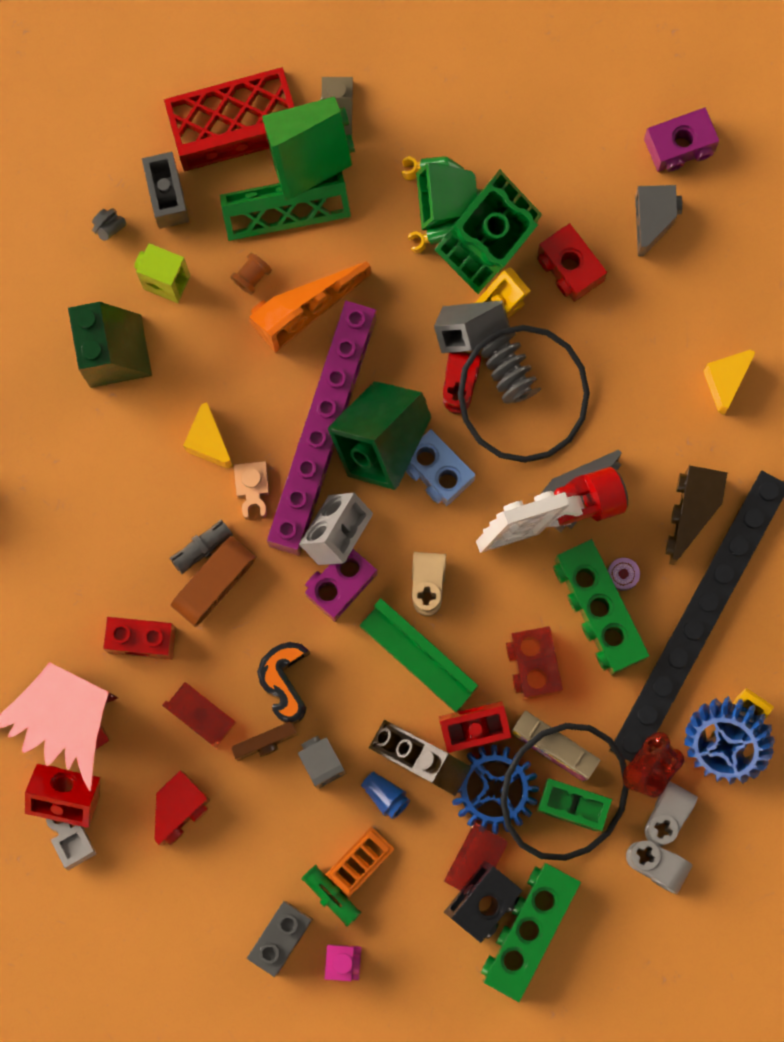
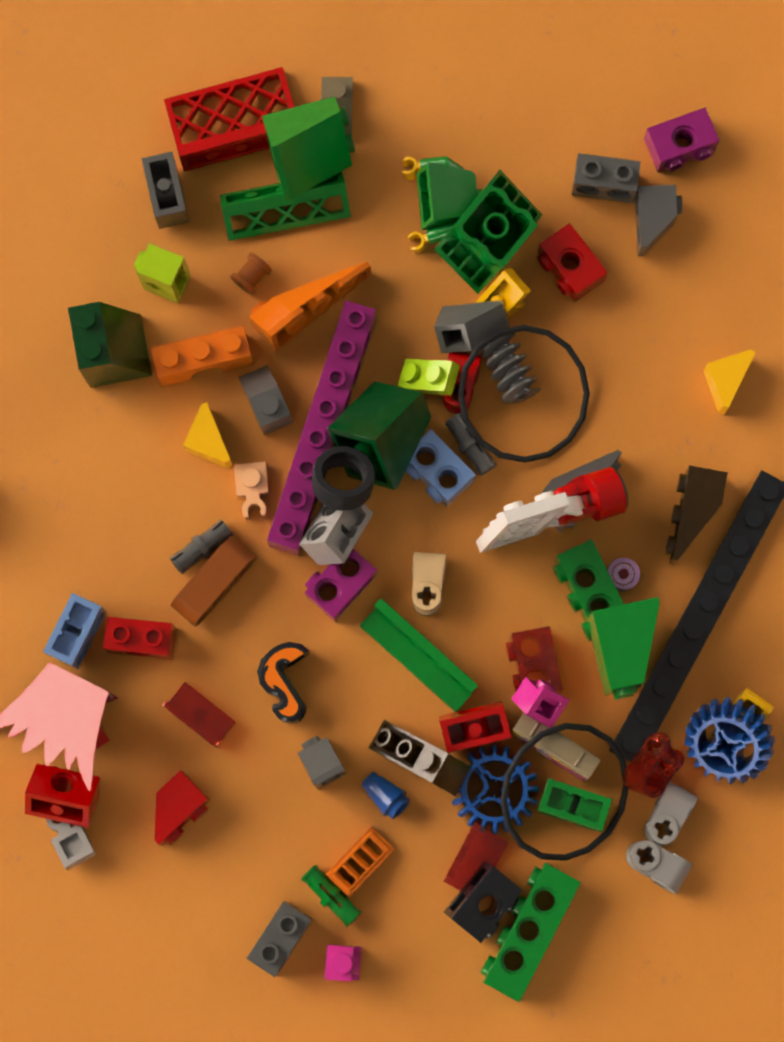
dark grey plate [92,208,126,241] -> none
reddish brown plate [231,722,298,761] -> none
none -> medium blue brick [43,593,107,669]
none -> orange arch [151,325,254,387]
none -> dark grey slope [238,365,293,435]
none -> black tyre [311,446,375,511]
none -> lime plate [398,359,460,396]
none -> dark grey pin [445,412,497,476]
none -> dark pink brick [511,677,570,728]
none -> dark grey brick [571,153,641,203]
none -> green slope [587,597,660,700]

